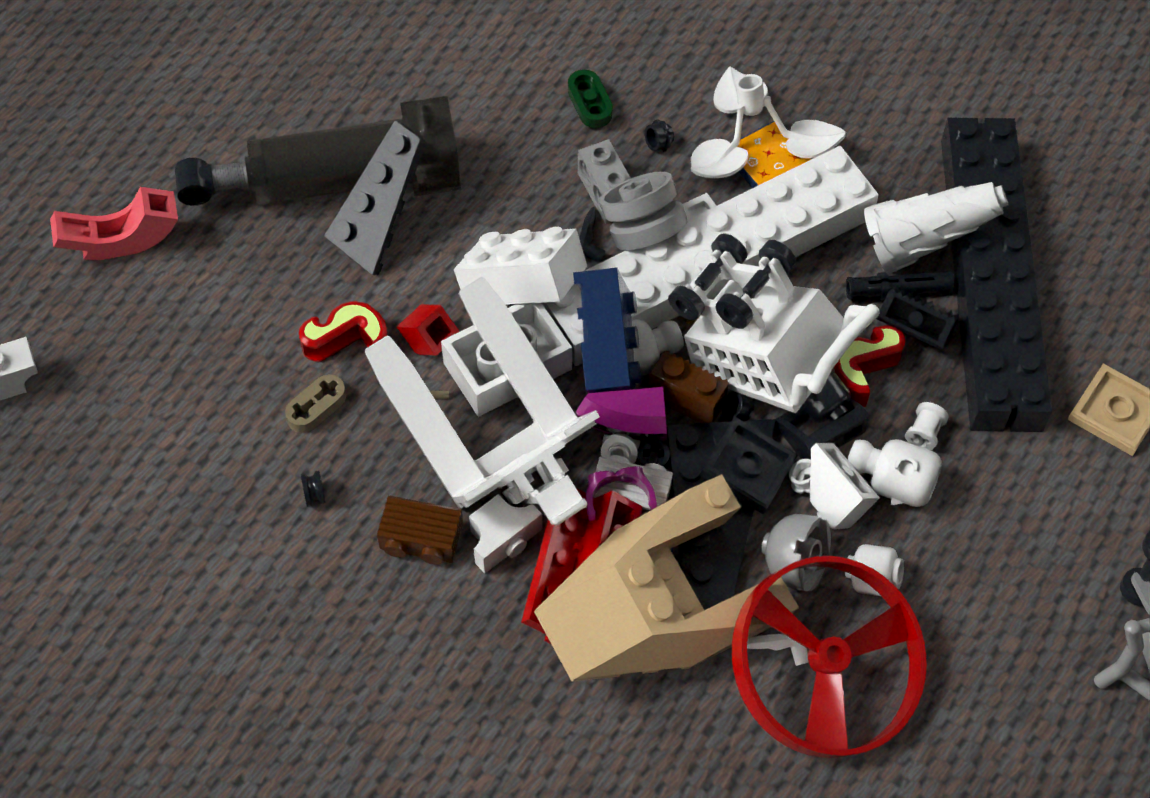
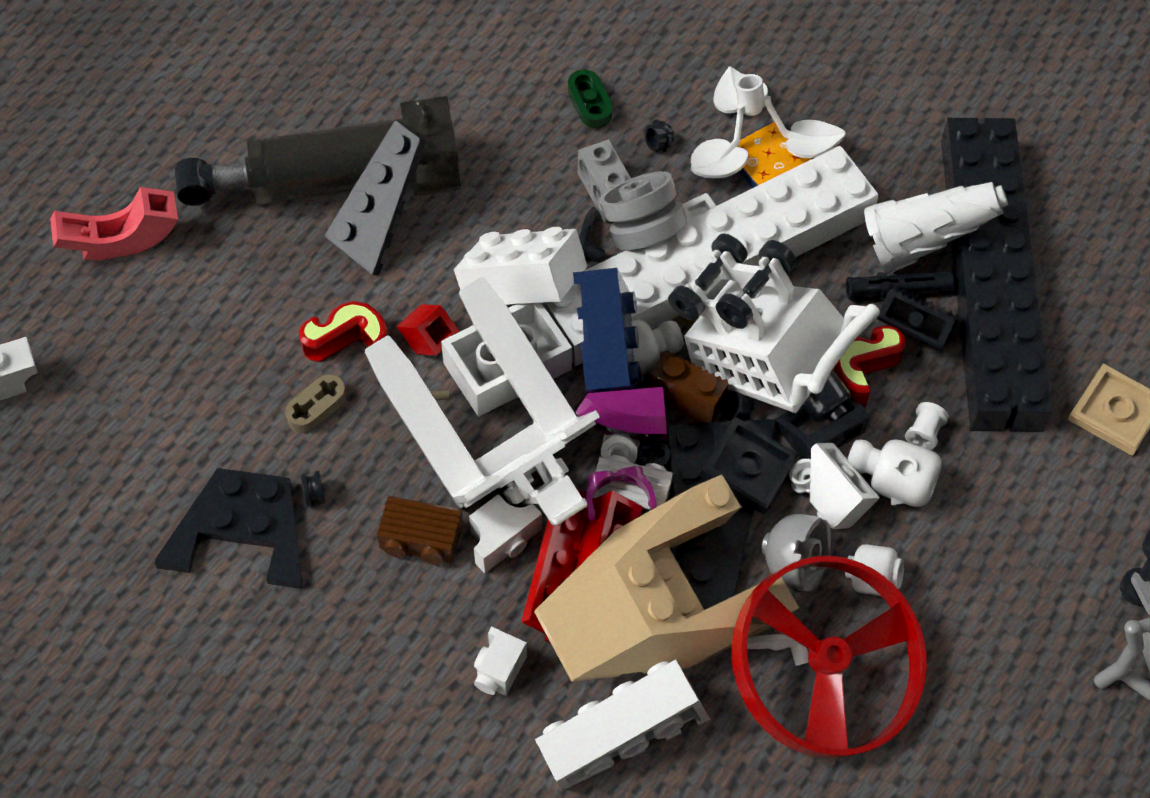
none -> black wing [155,468,303,589]
none -> white brick [474,626,527,696]
none -> white wedge [535,659,710,789]

